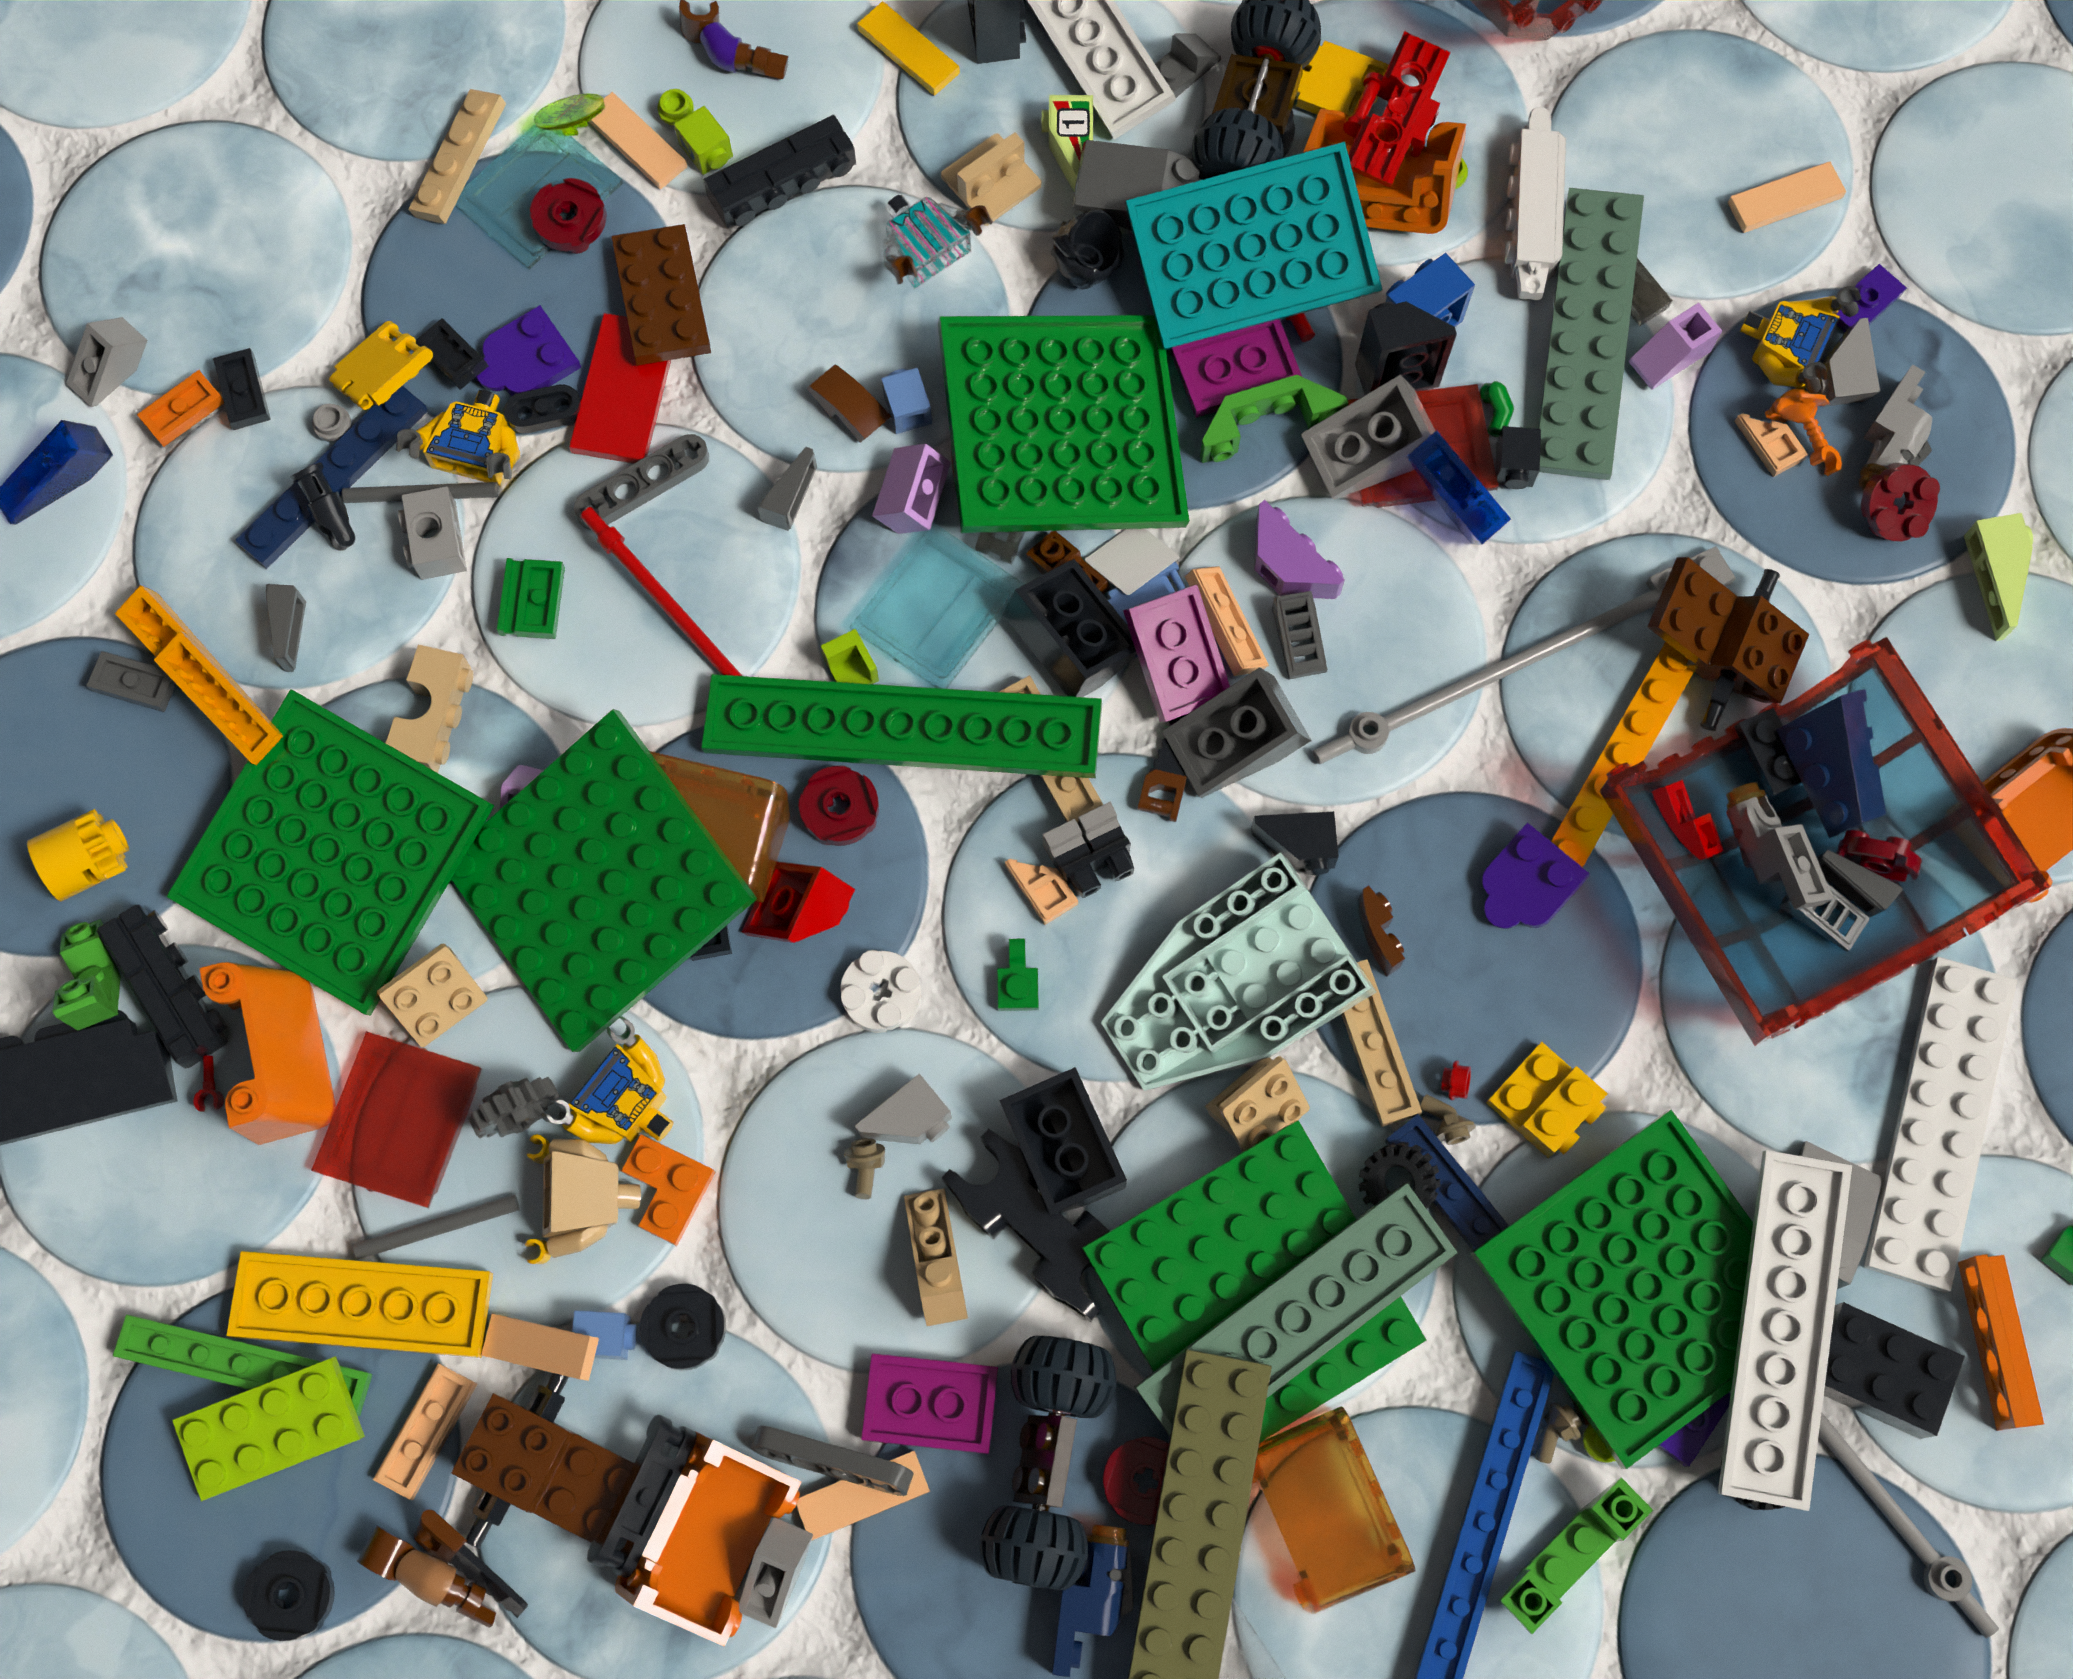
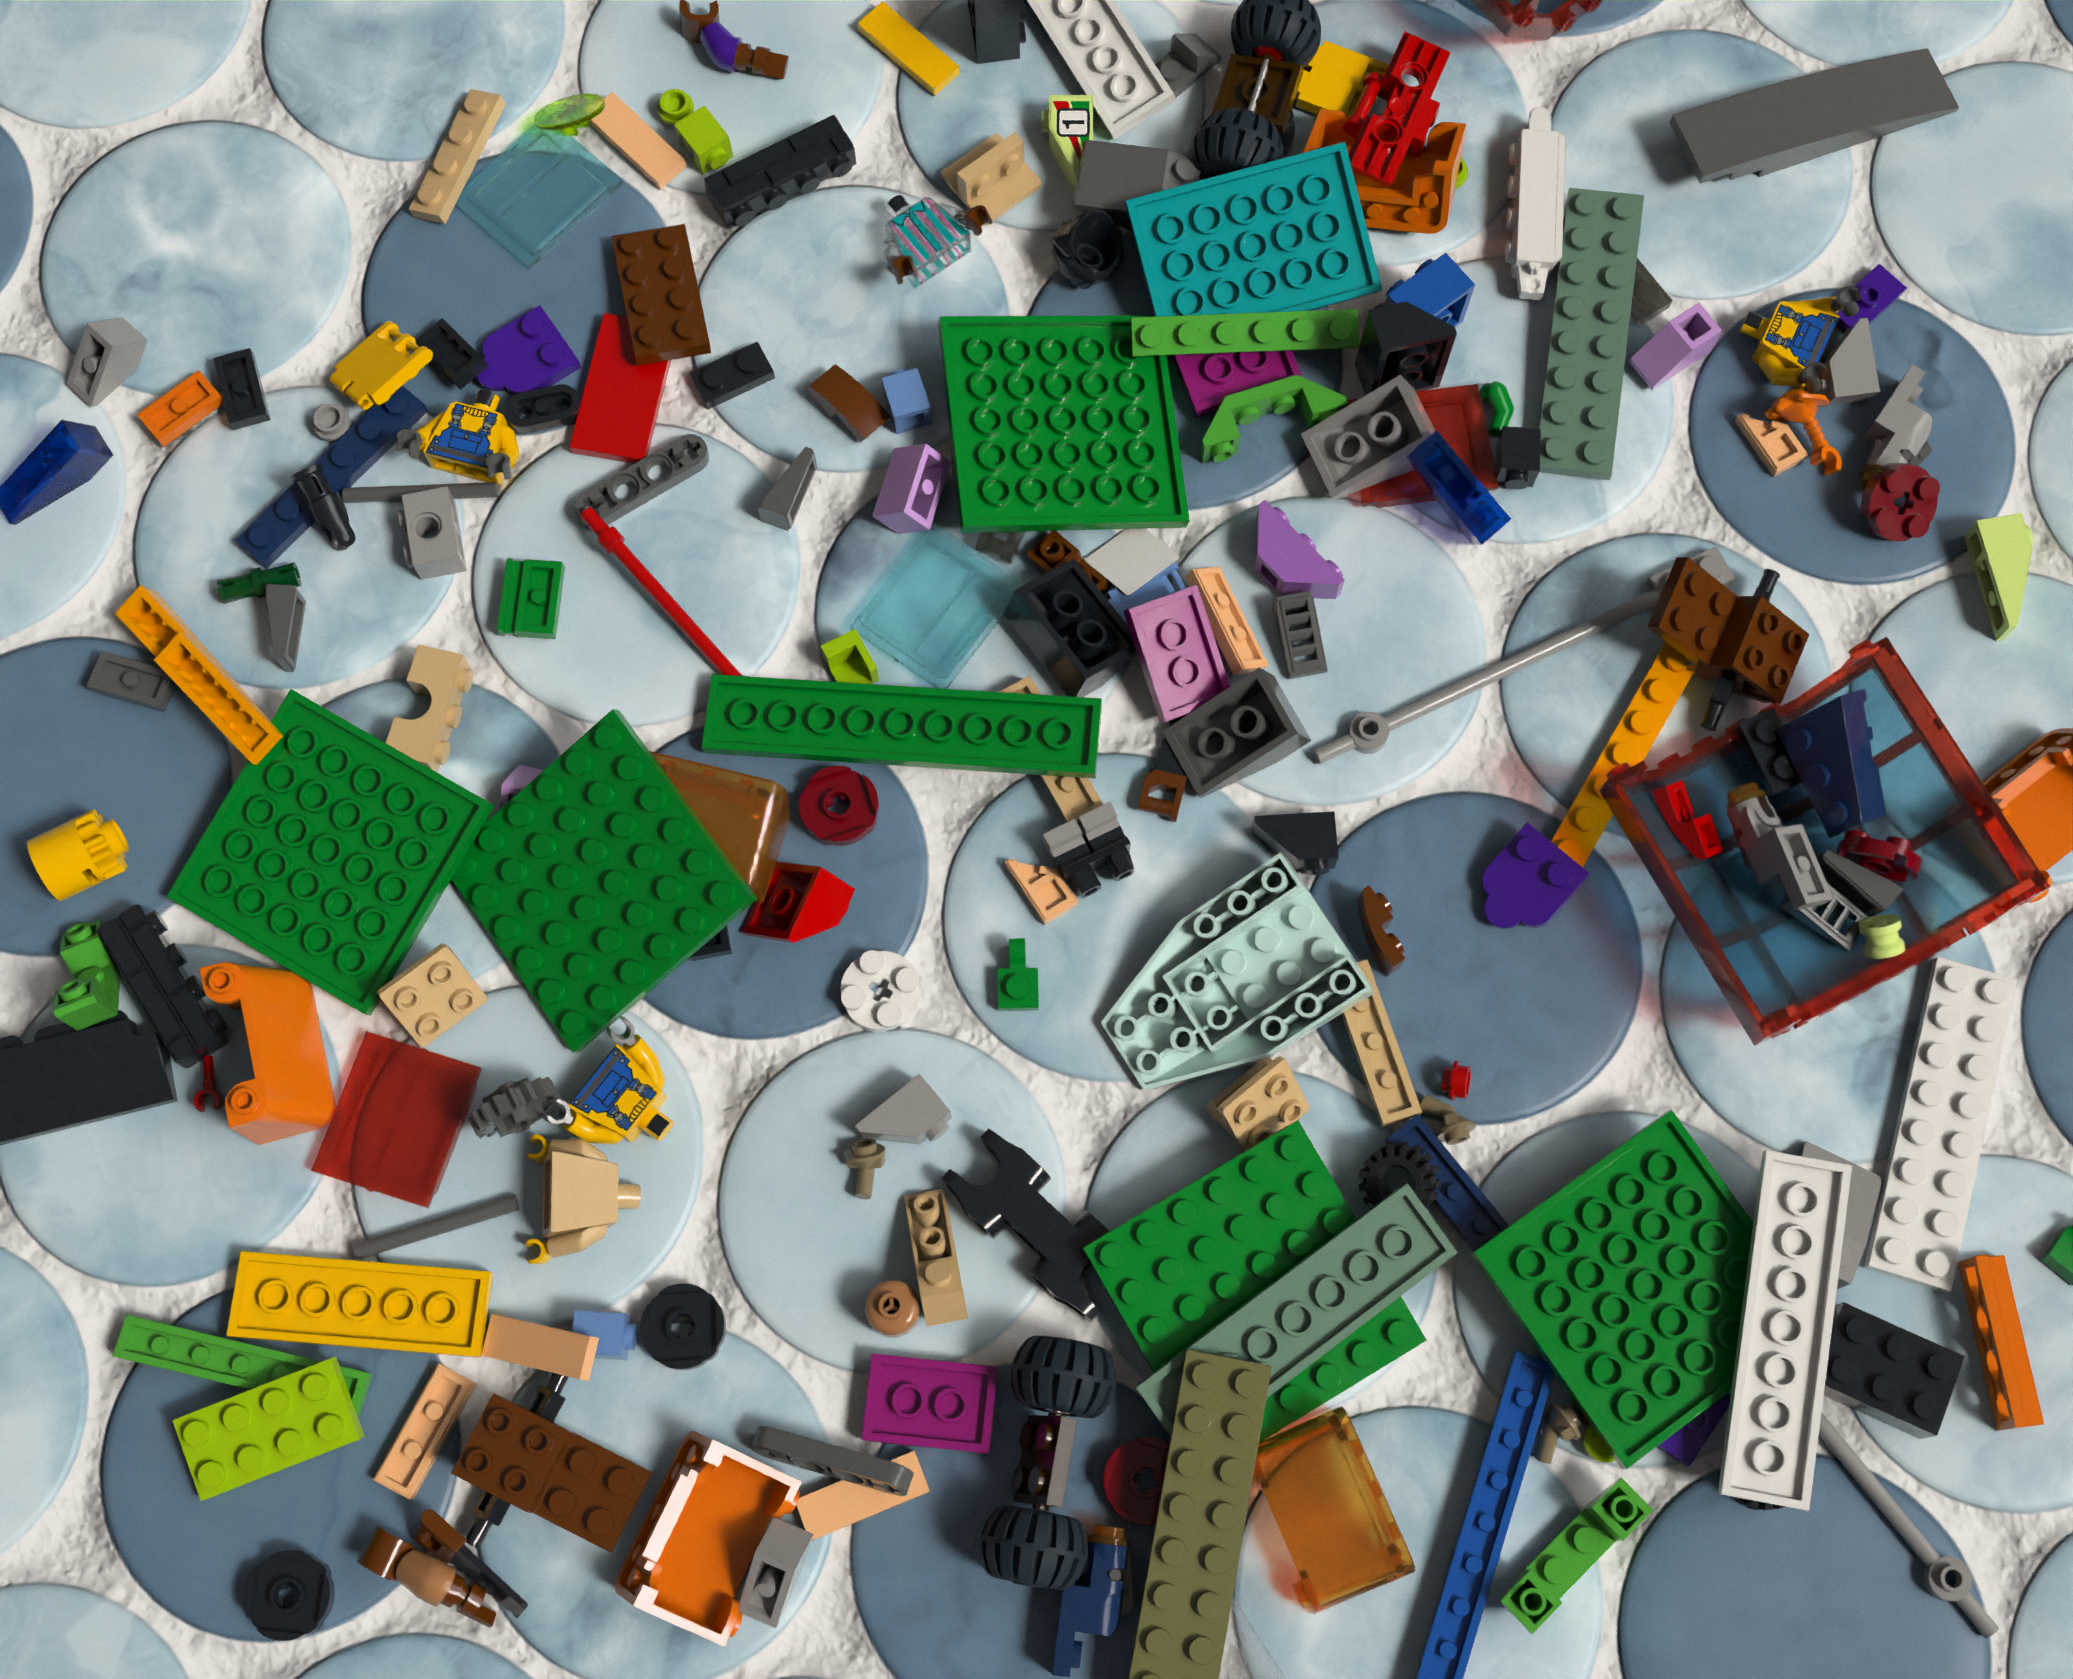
dark red plate [530,178,607,254] -> none
black plate [587,1415,697,1578] -> none
orange plate [621,1134,716,1246] -> none
black slope [999,1067,1127,1216] -> none
yellow plate [1486,1042,1608,1158] -> none
light nougat tile [1728,161,1846,233] -> none
none -> dark green pin [217,562,301,604]
none -> black plate [690,341,775,409]
none -> medium nougat head [865,1280,921,1338]
none -> bright green plate [1130,309,1359,357]
none -> dark grey slope [1670,48,1959,184]
none -> yellowish green wheel [1858,914,1906,959]

